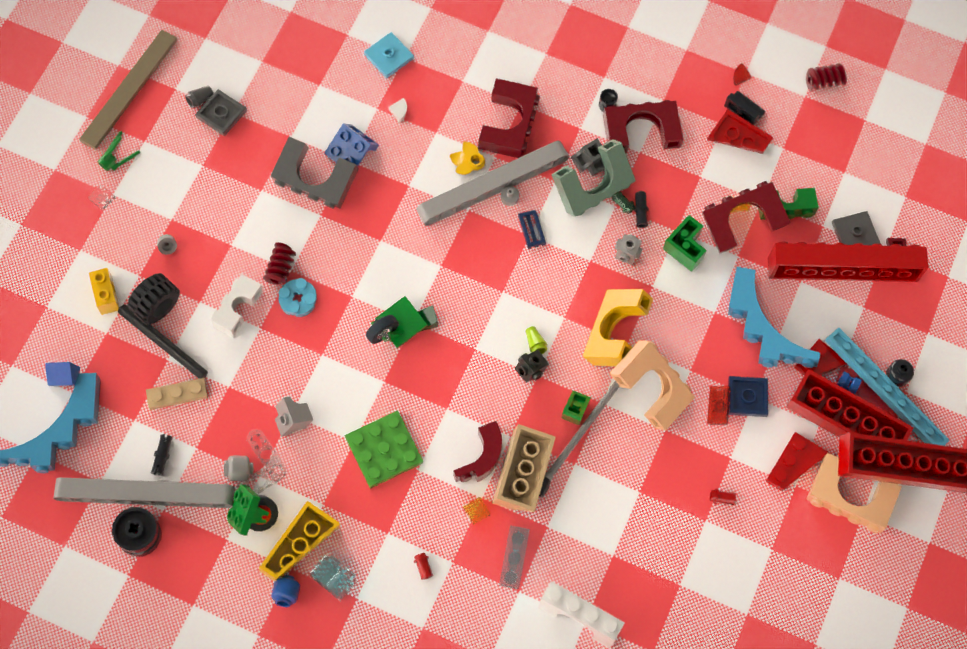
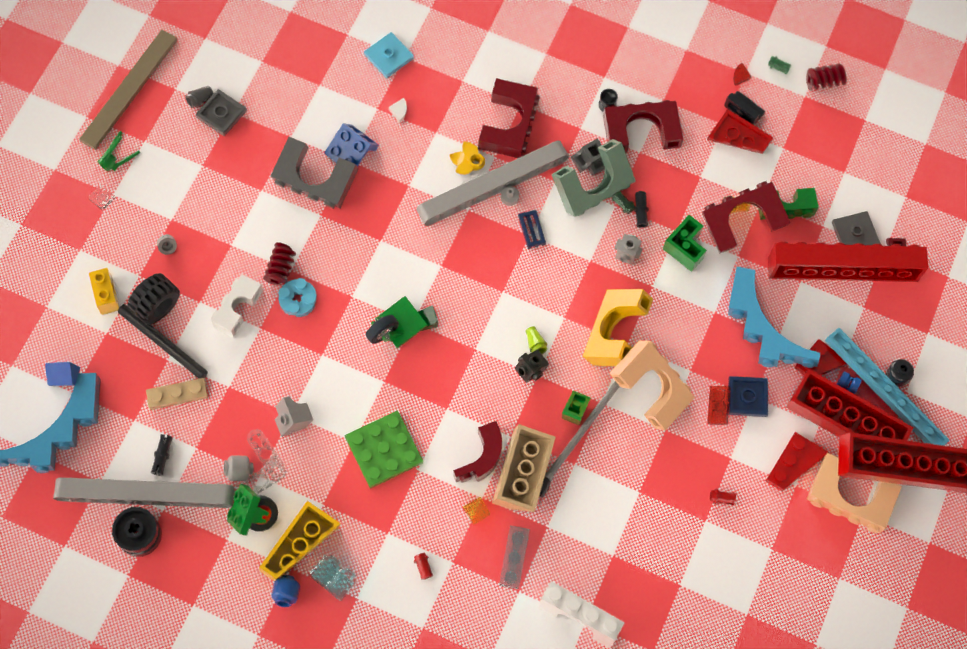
none -> clear green pin [767,56,792,75]

